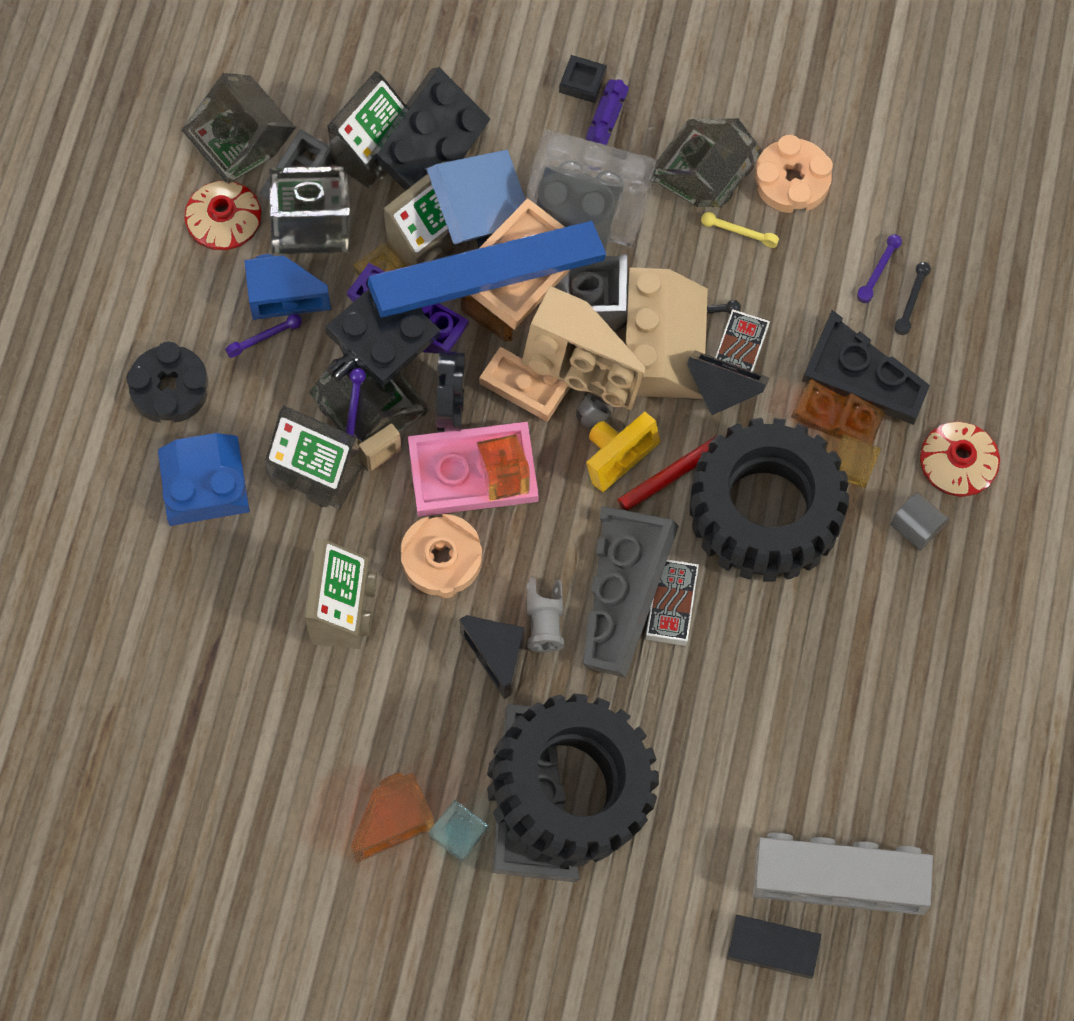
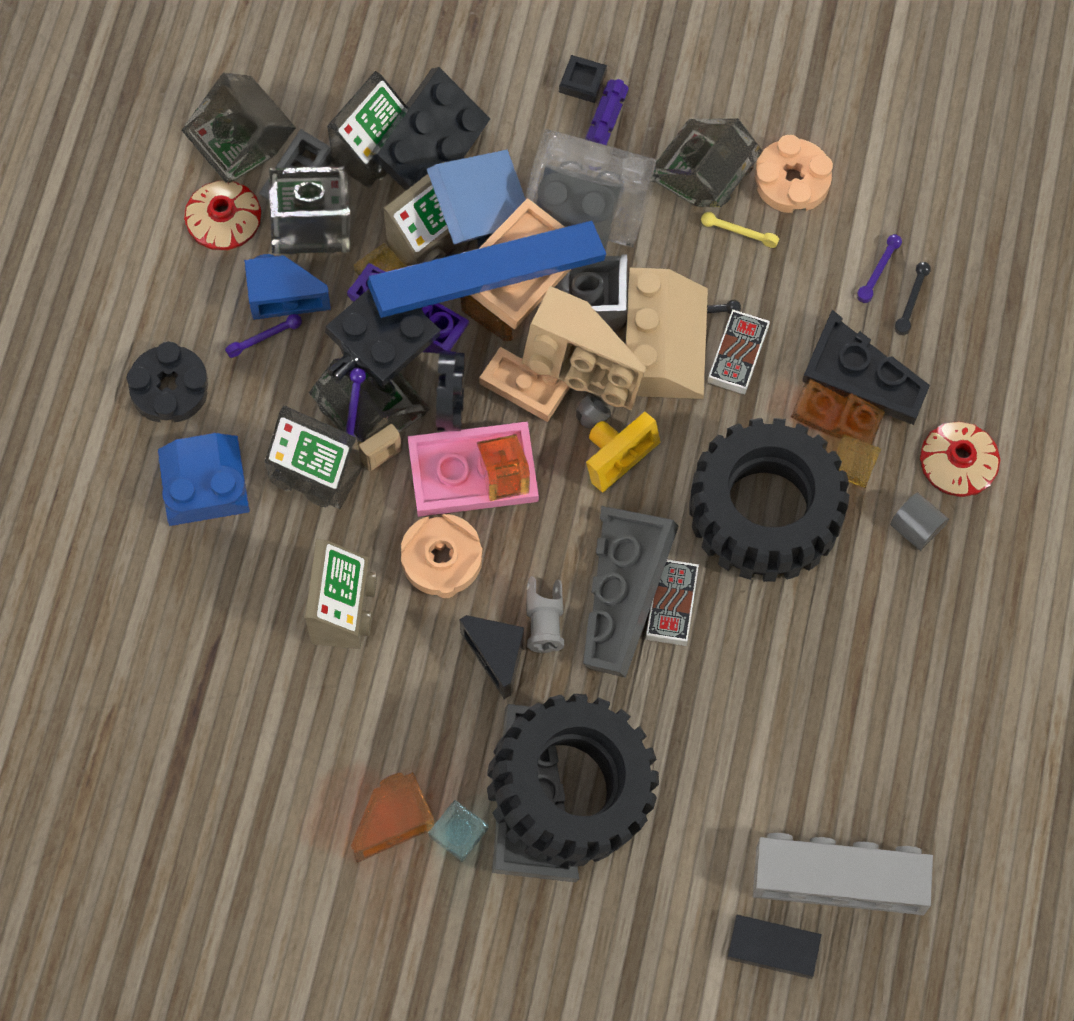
red bar [617,435,717,511] -> none
black slope [687,350,770,416] -> none

